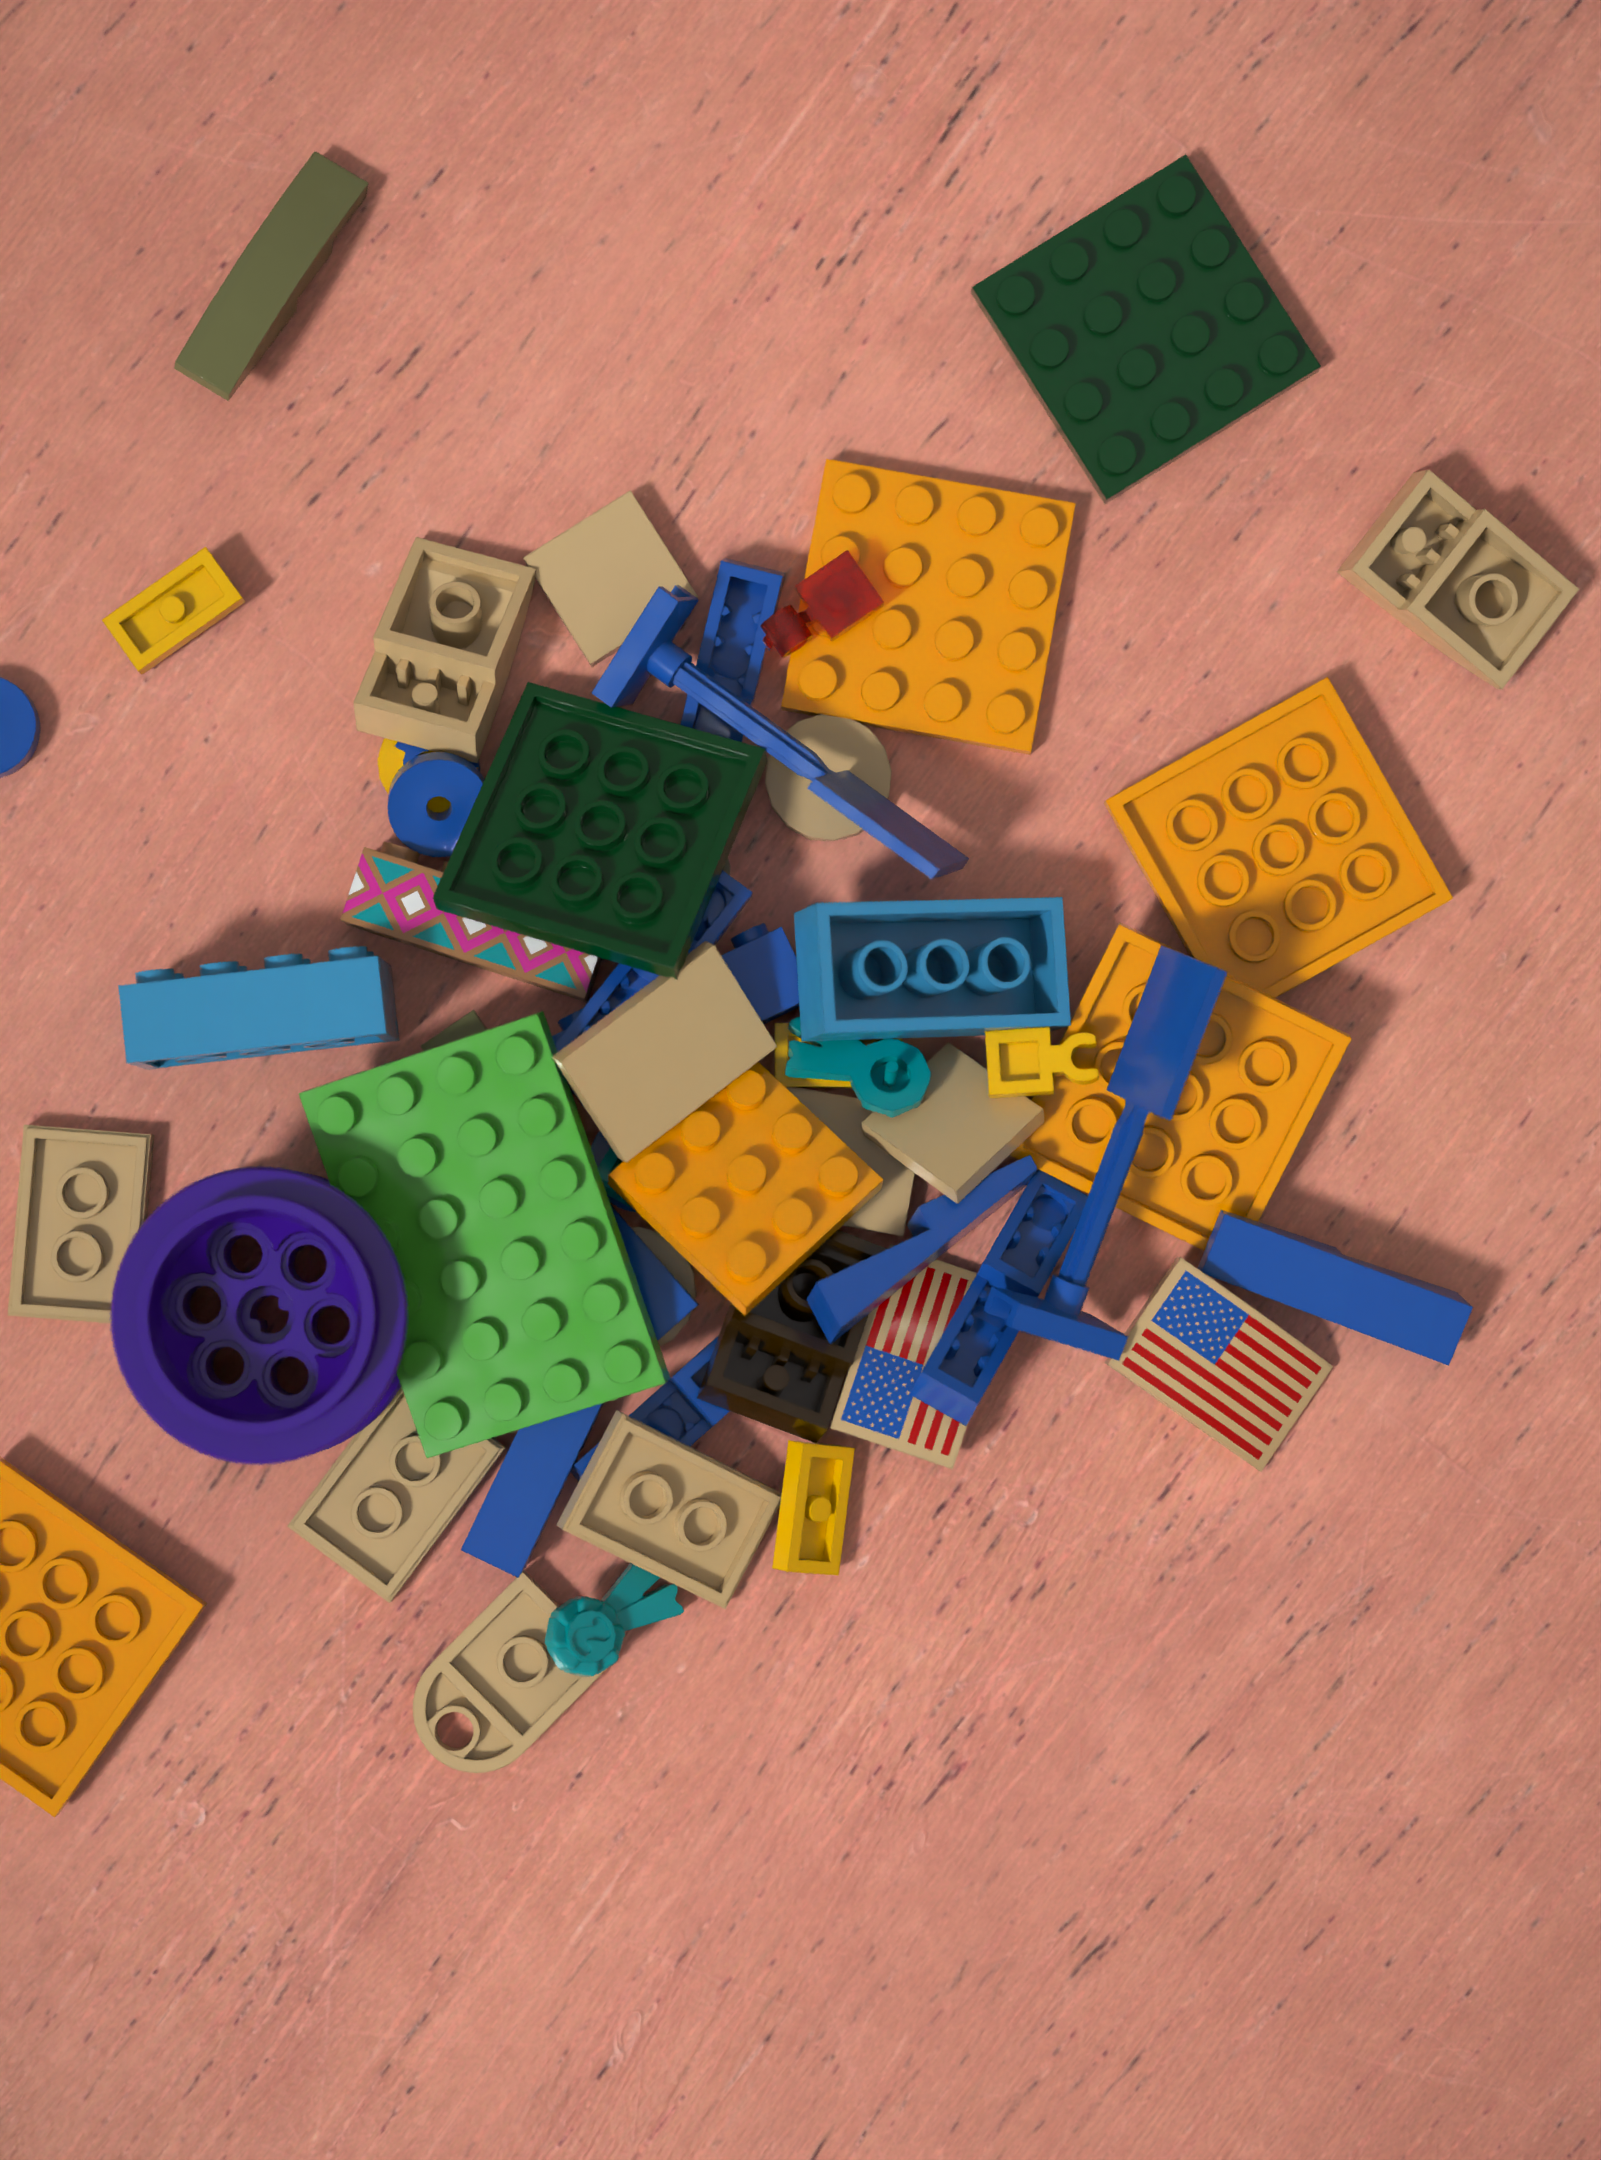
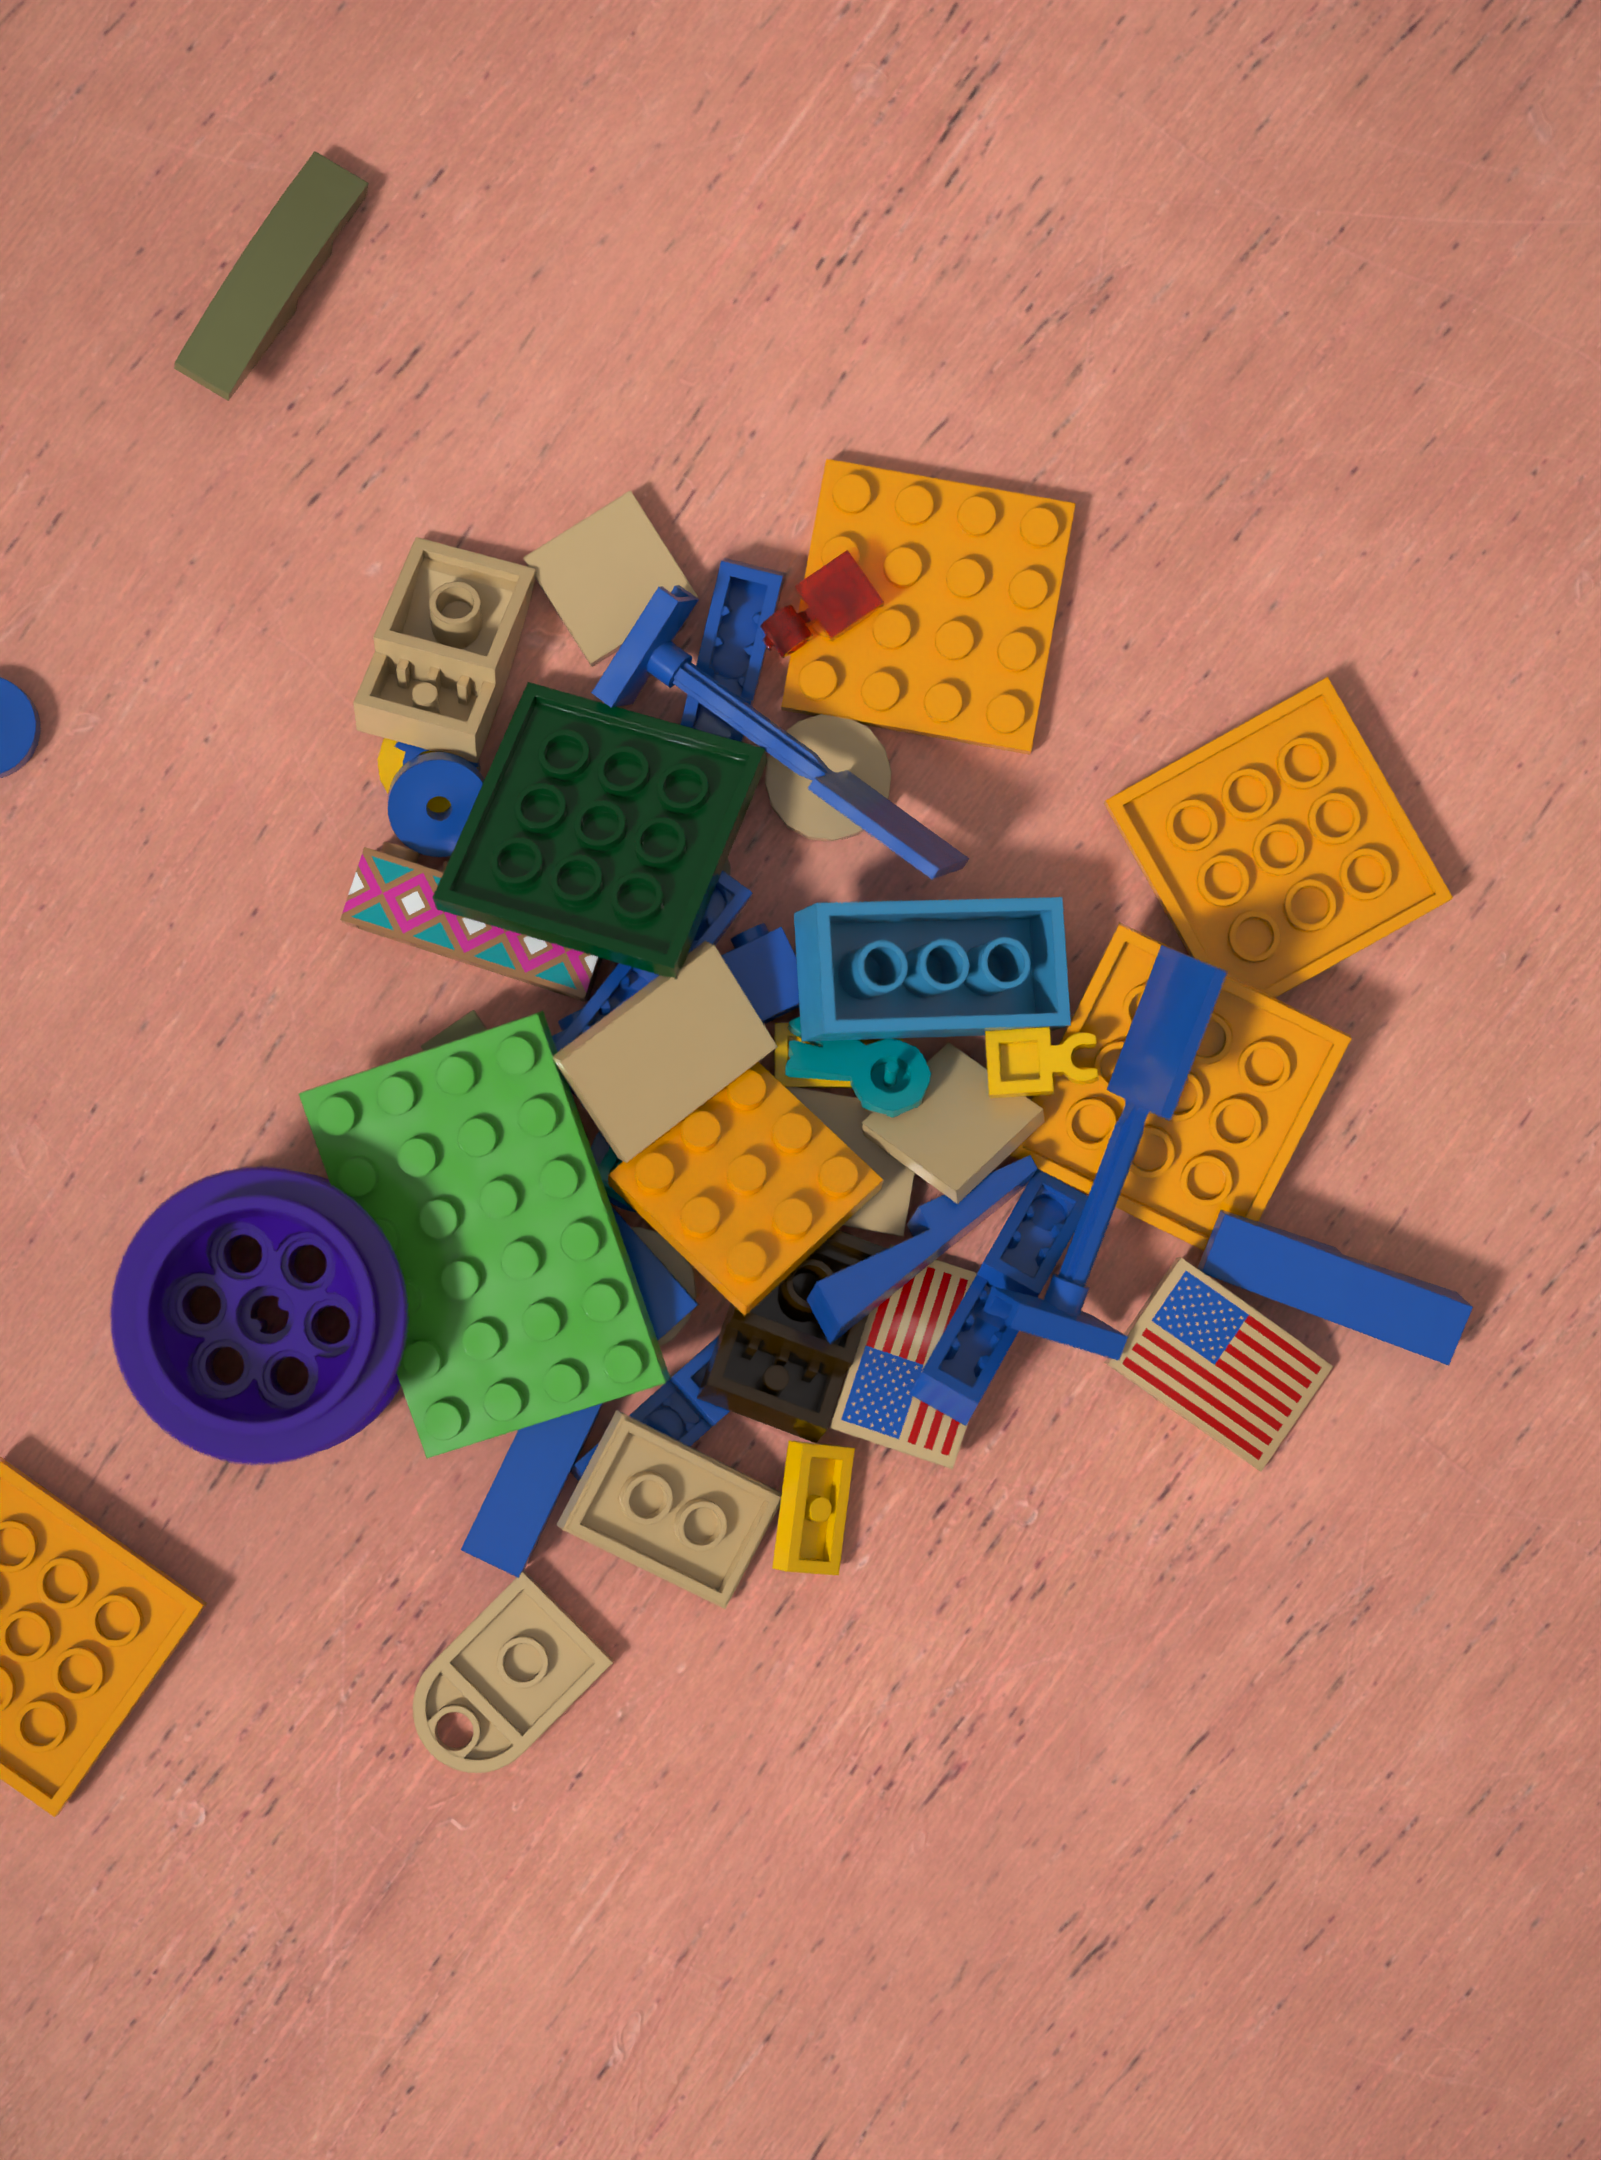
tan tile [8,1125,154,1323] -> none
yellow plate [102,547,245,675] -> none
dark azure brick [118,946,399,1070] -> none
tan tile [287,1387,506,1603] -> none
teal piece [545,1563,684,1677] -> none
dark green plate [971,154,1321,504] -> none
tan slope [1337,470,1579,689] -> none

